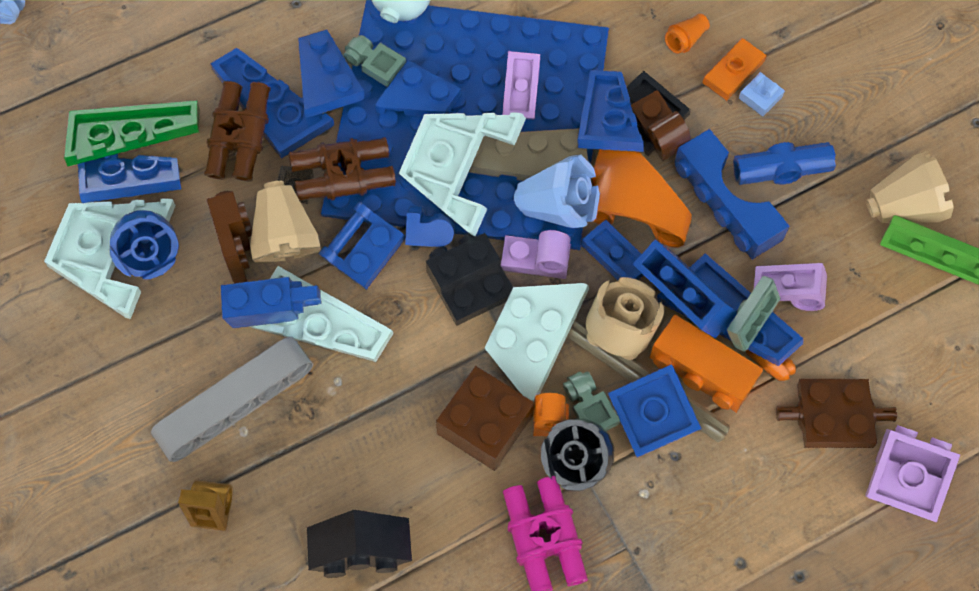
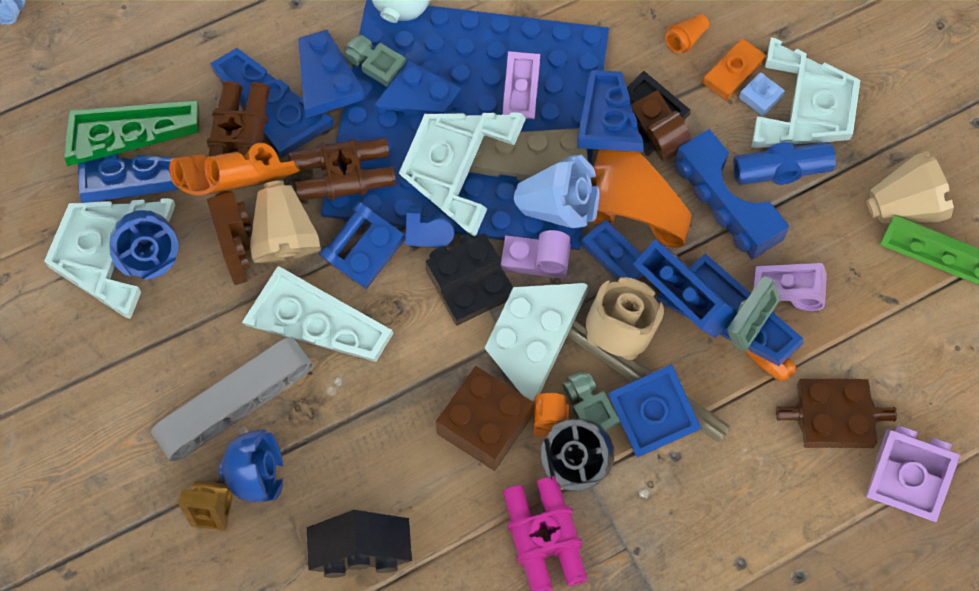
blue hinge [221,277,322,328] -> none
orange brick [649,314,764,413] -> none
none -> orange panel [169,143,300,196]
none -> blue cylinder [219,430,283,502]
none -> light aqua wing [751,37,861,148]

